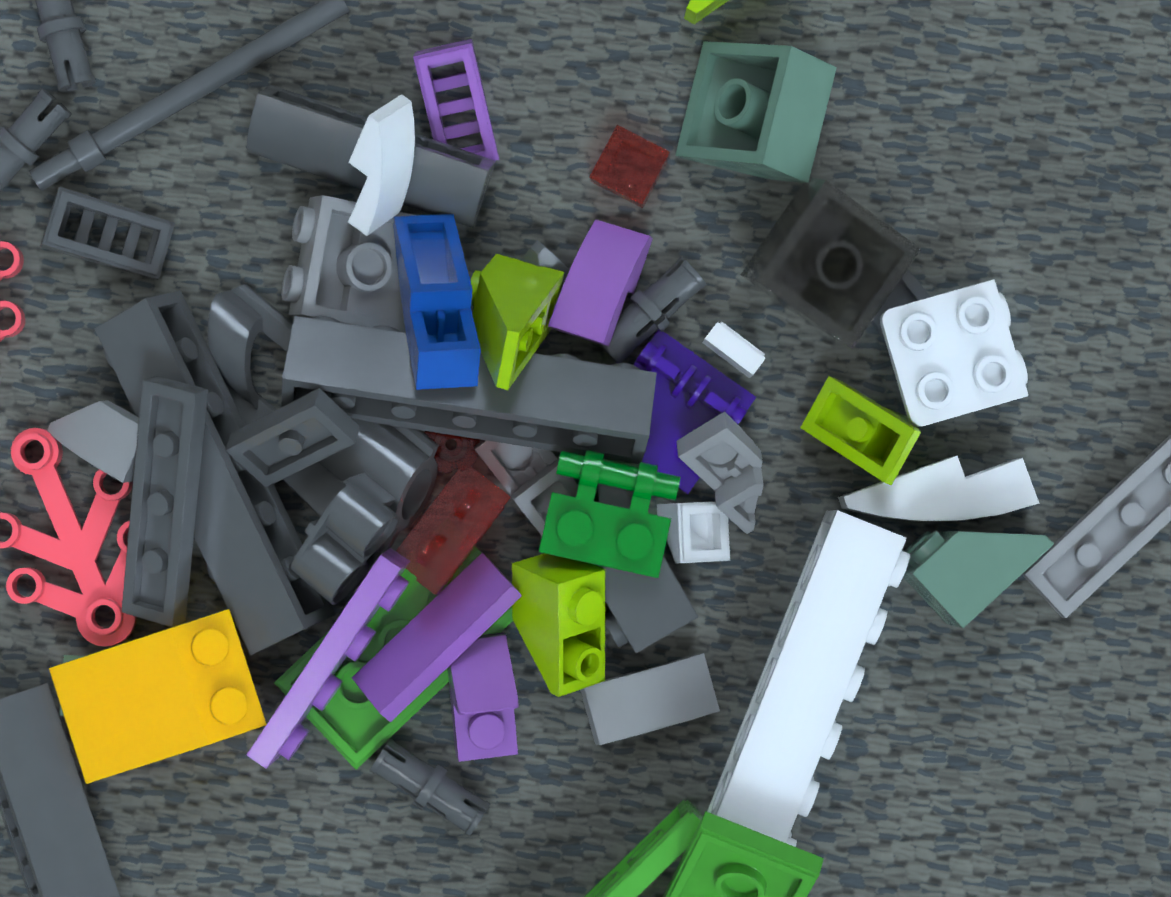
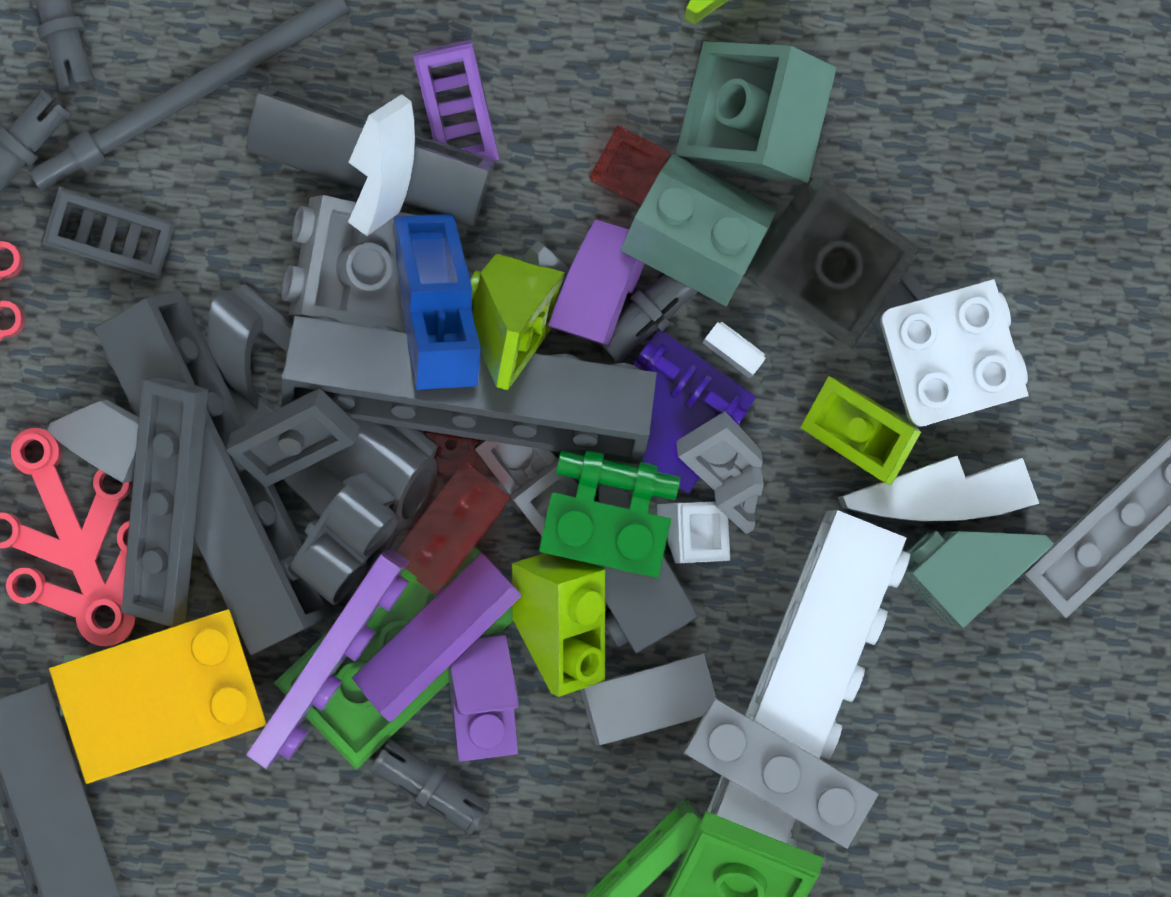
none -> sand green slope [620,153,778,306]
none -> light grey plate [683,697,879,849]

